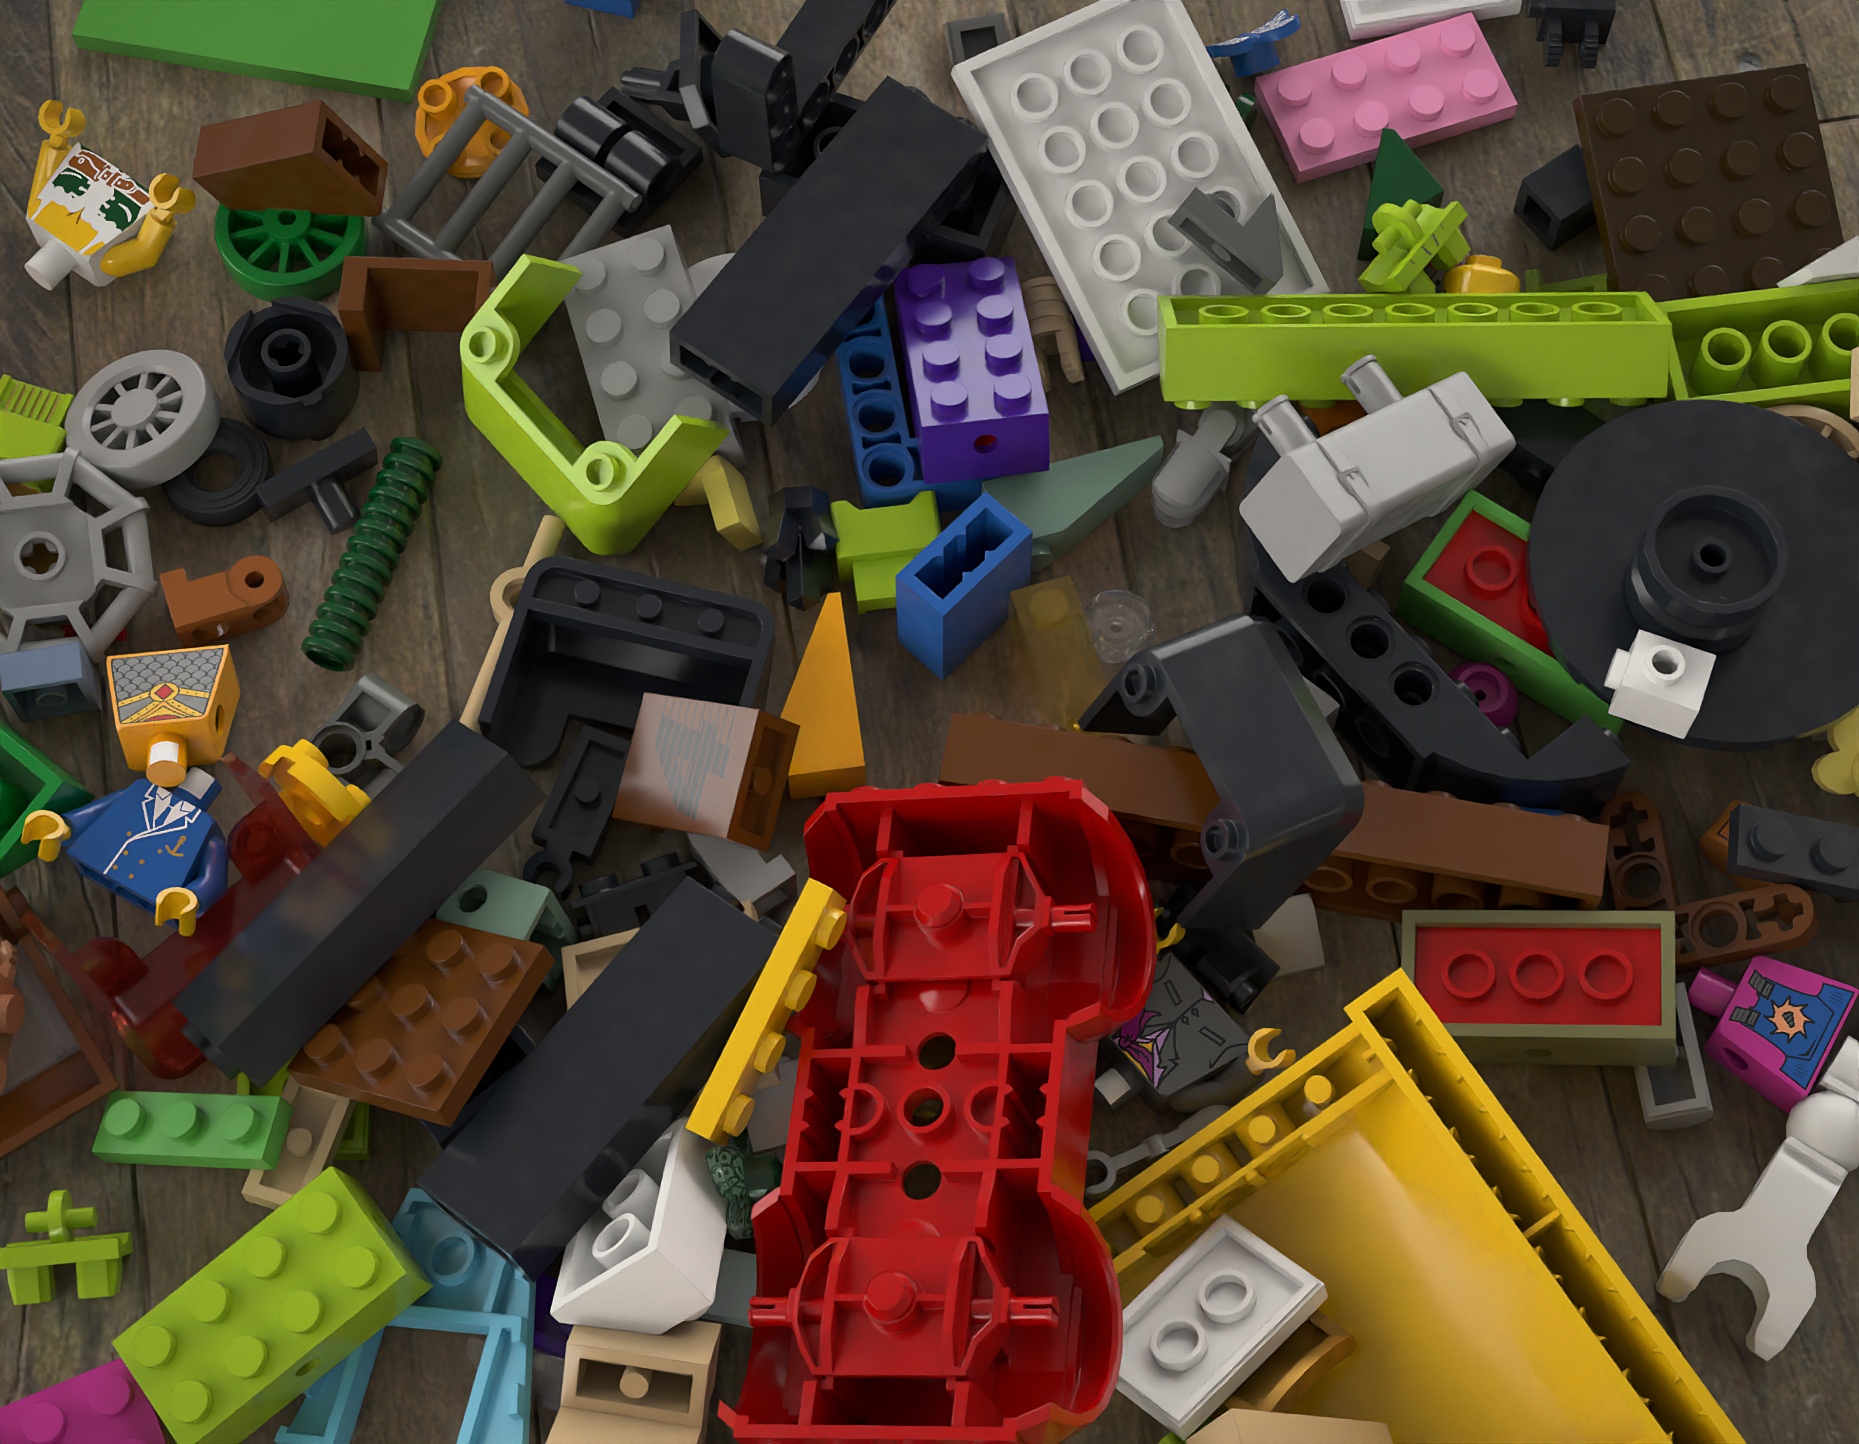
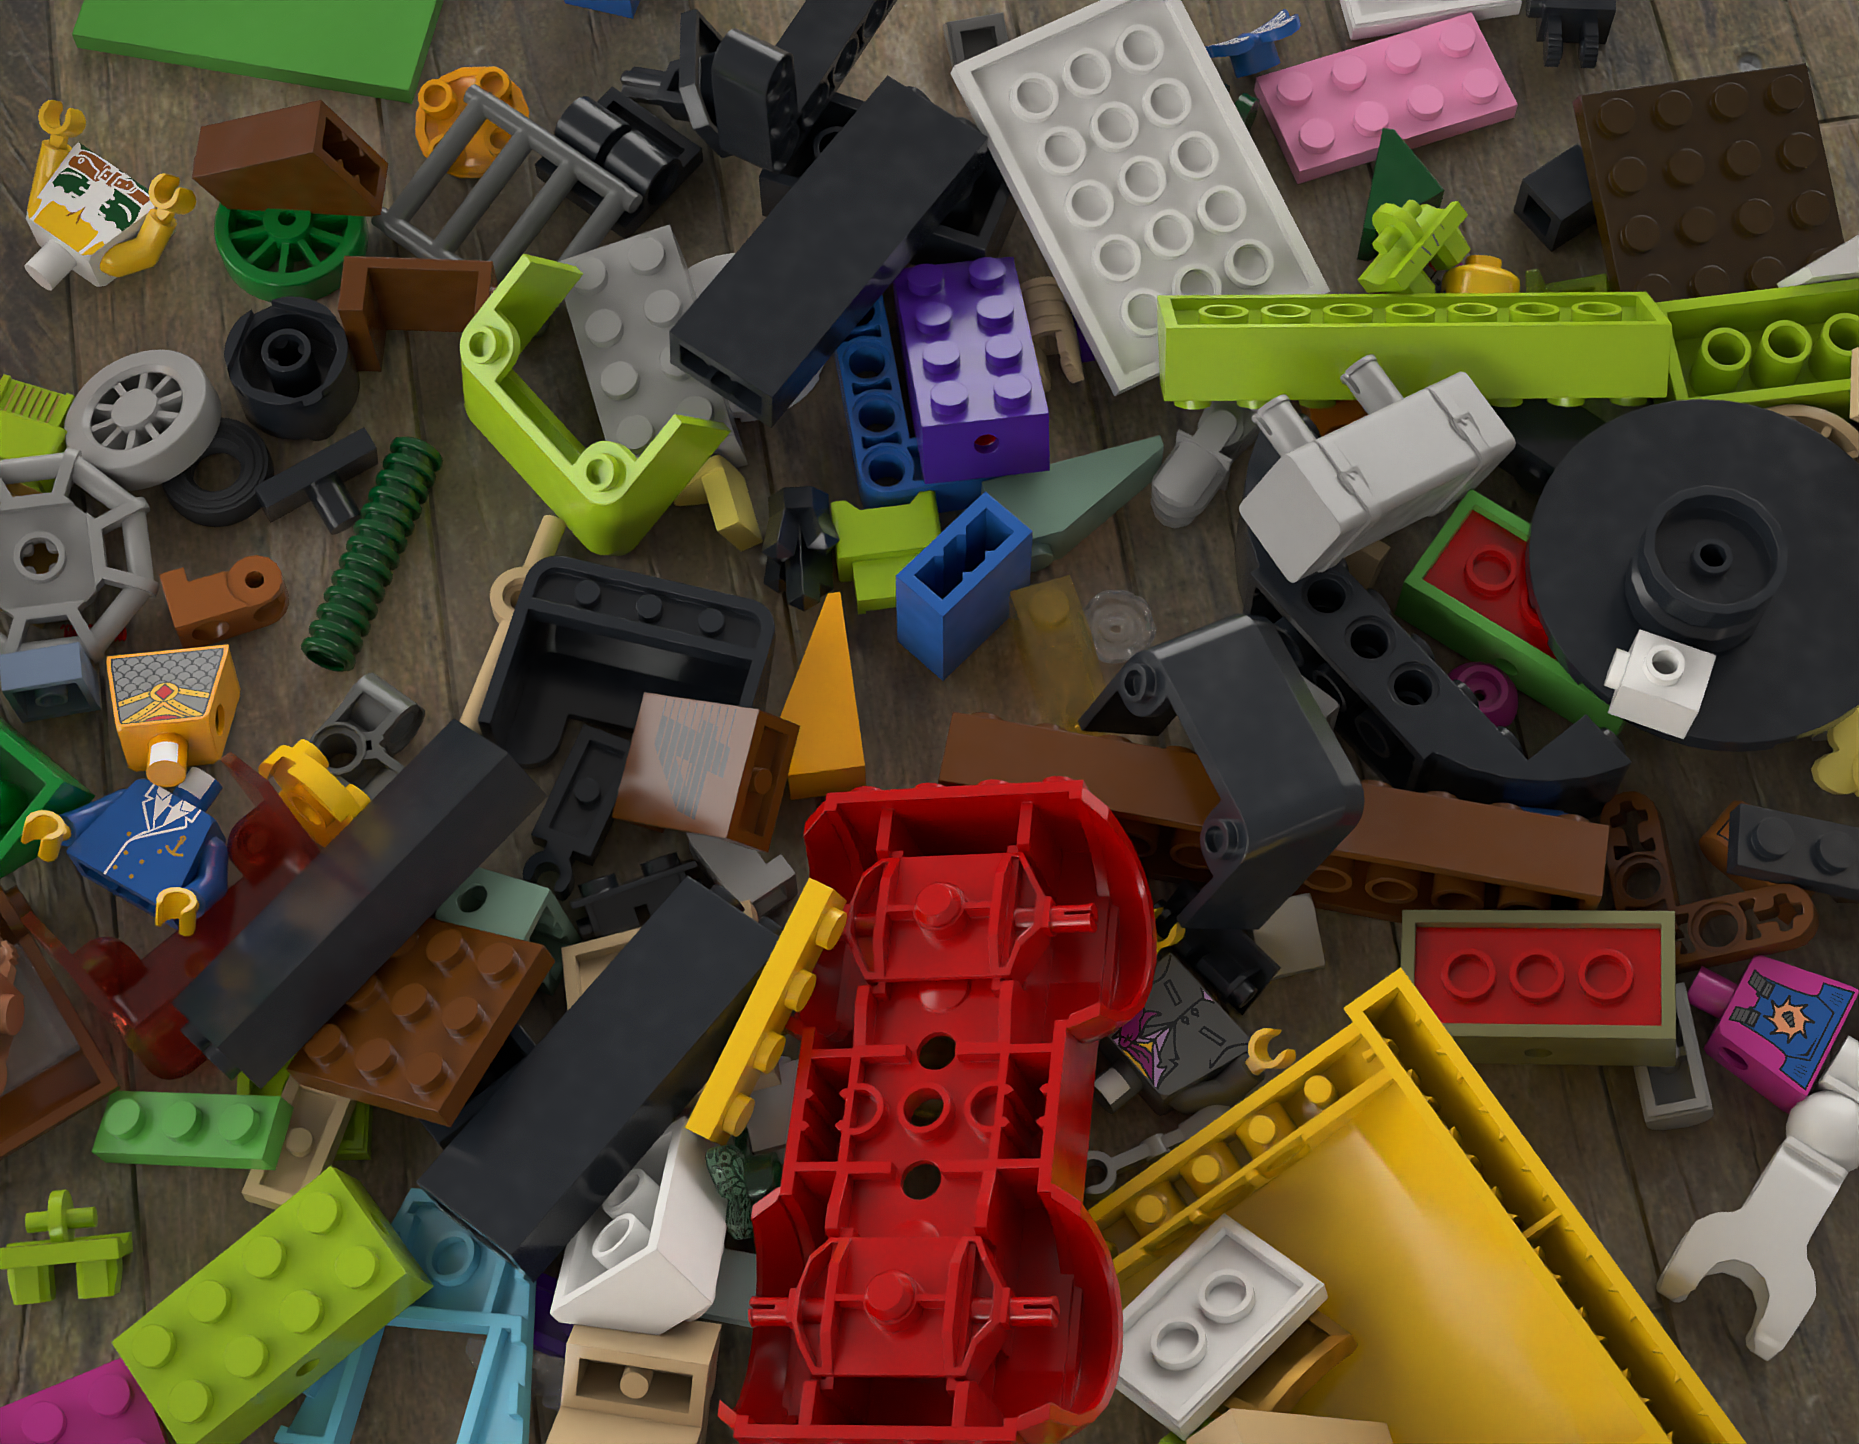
dark grey slope [1168,187,1283,295] -> none

